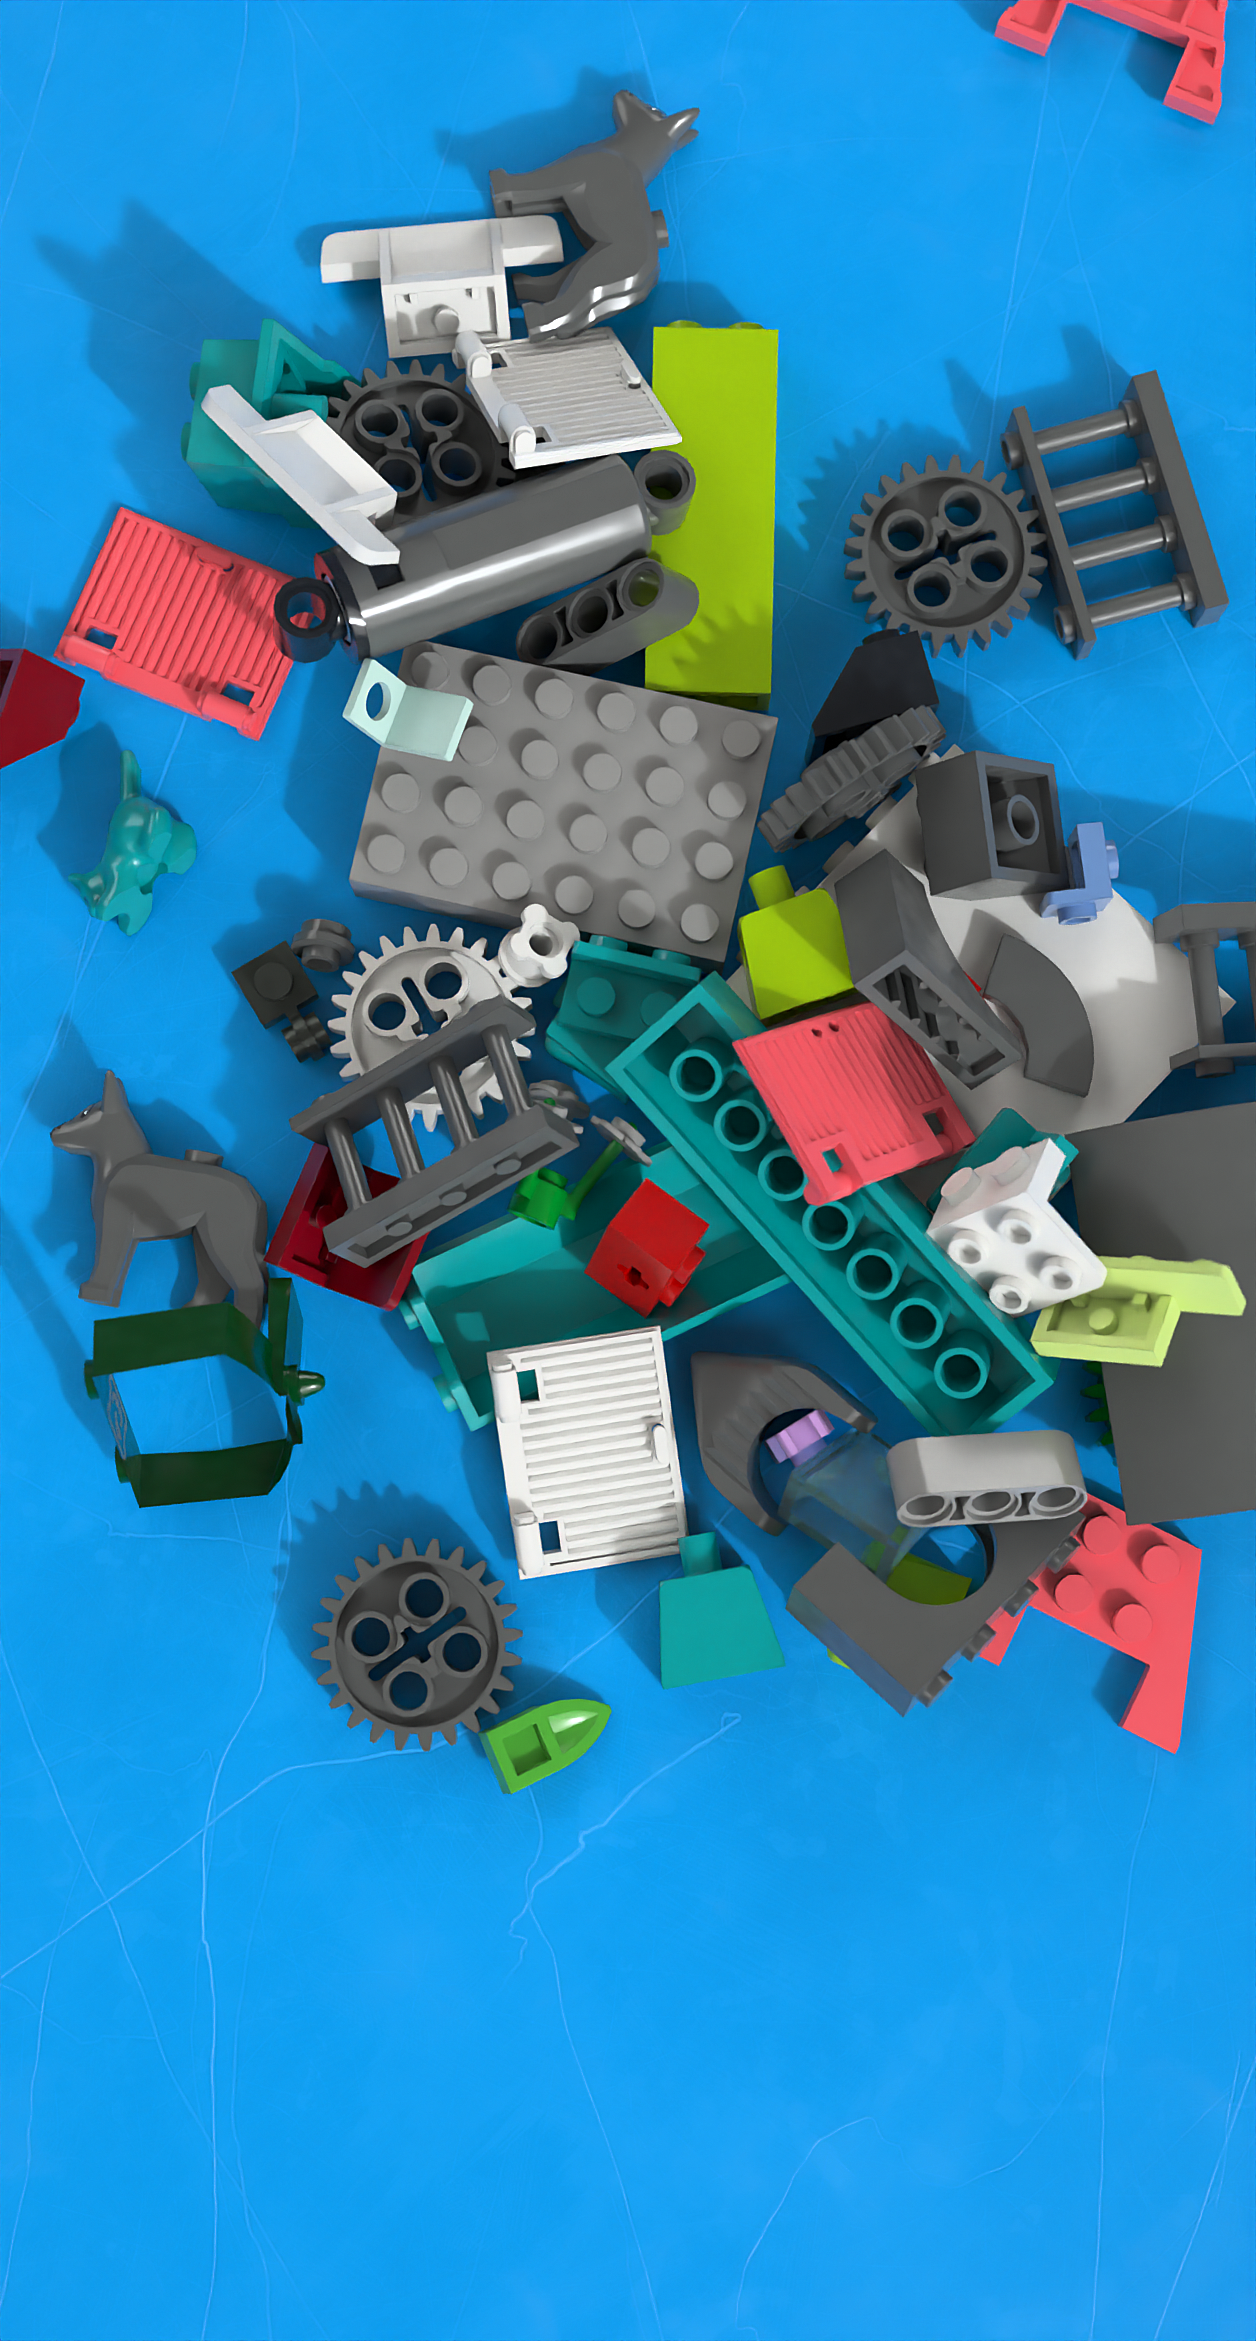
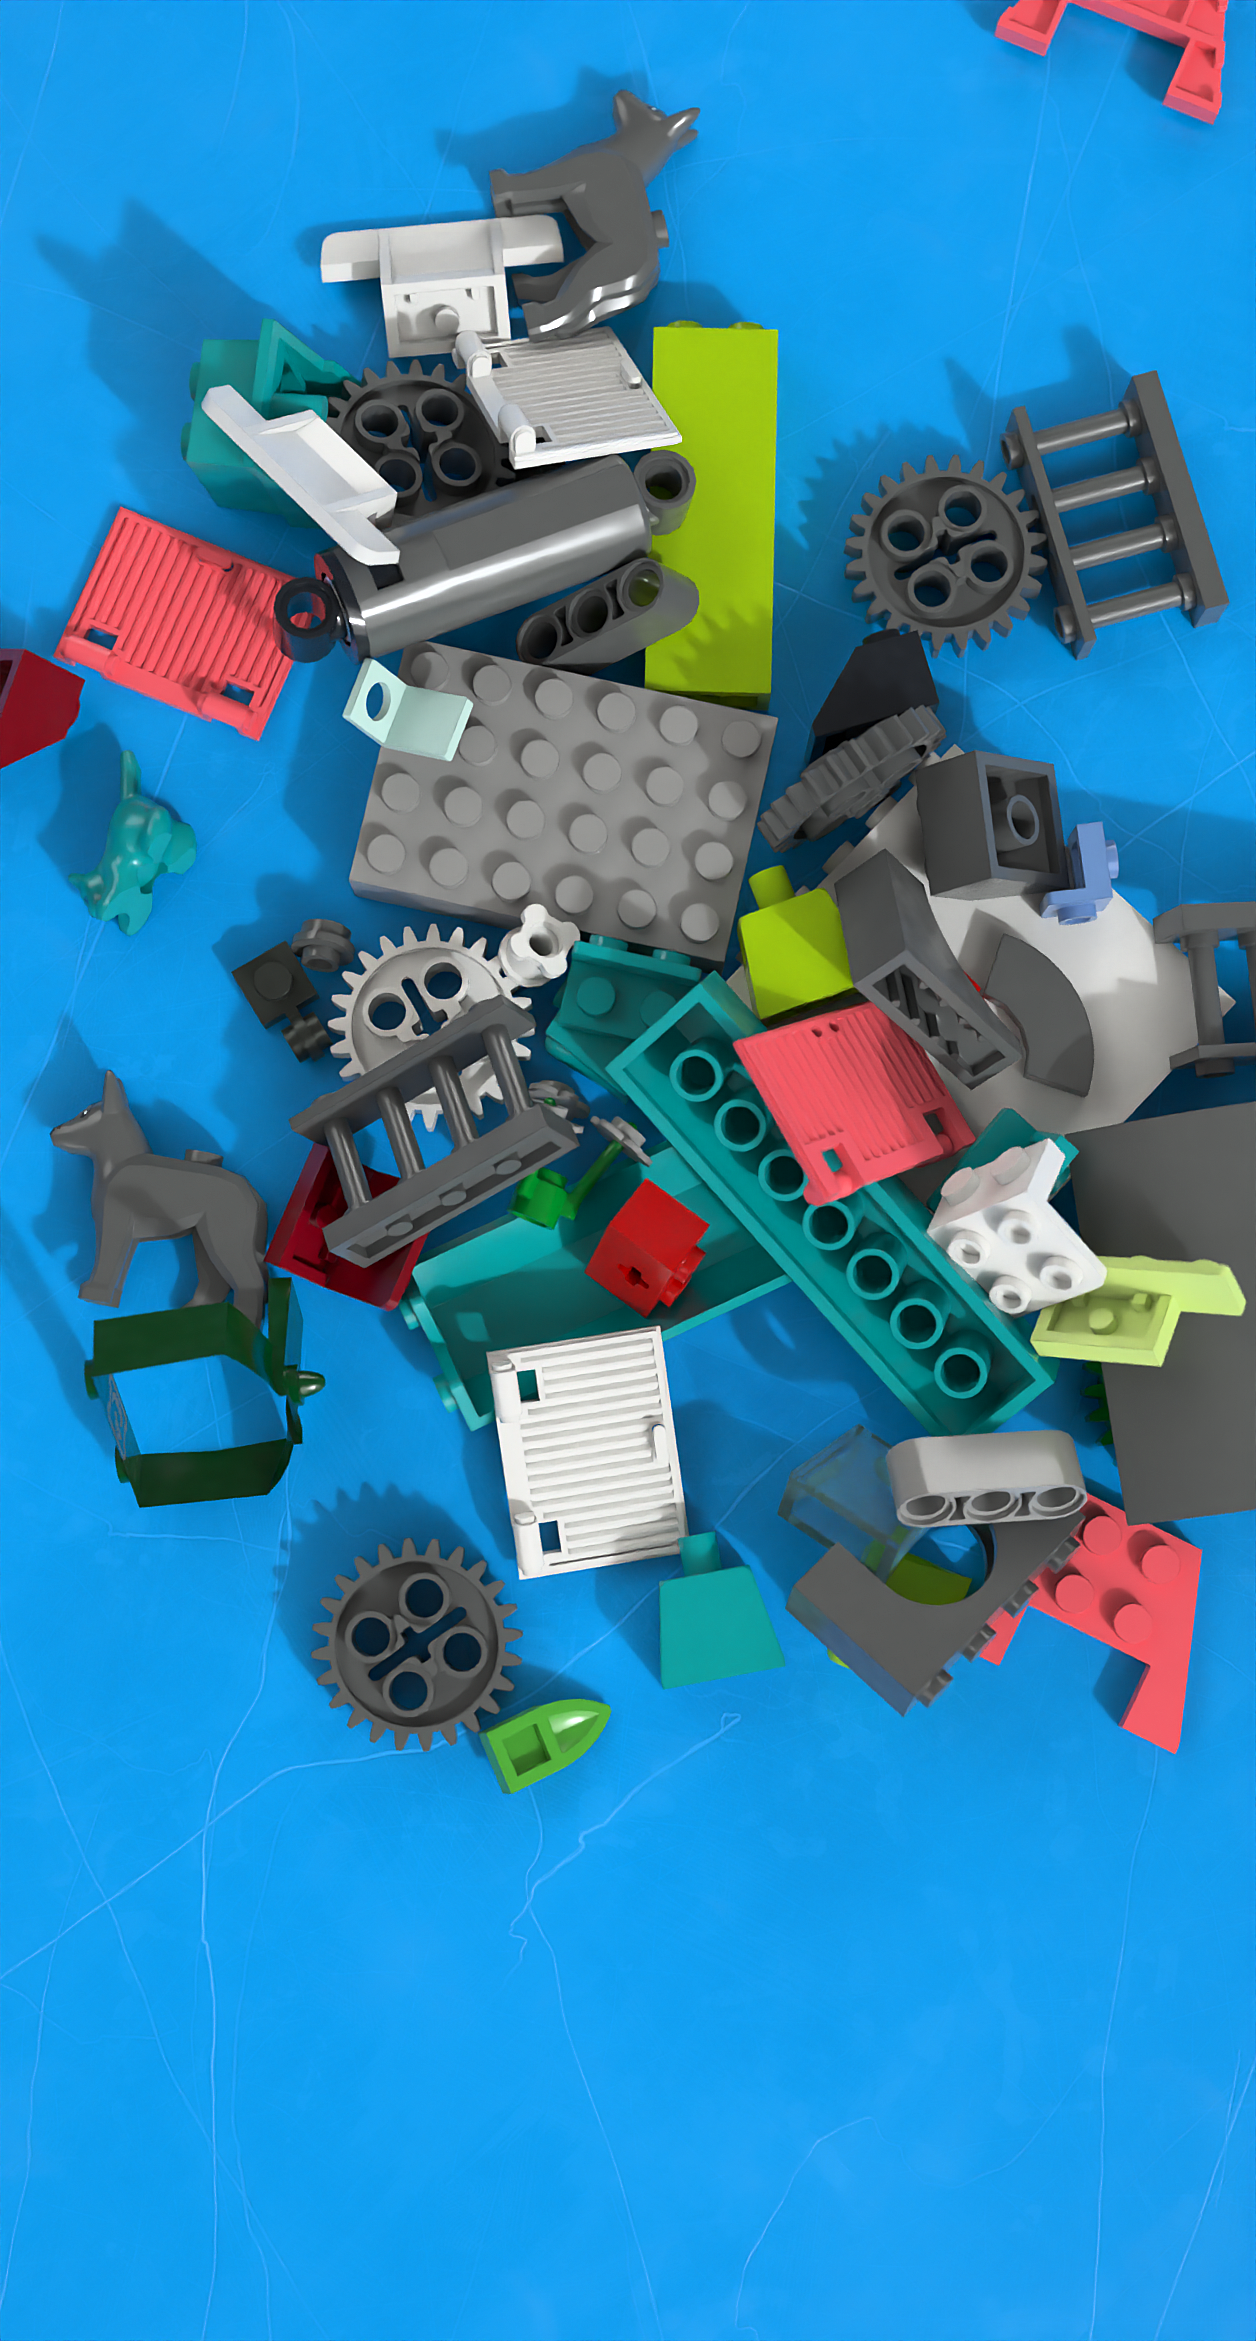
dark grey animal [690,1351,879,1536] -> none
lavender plate [763,1409,835,1468] -> none

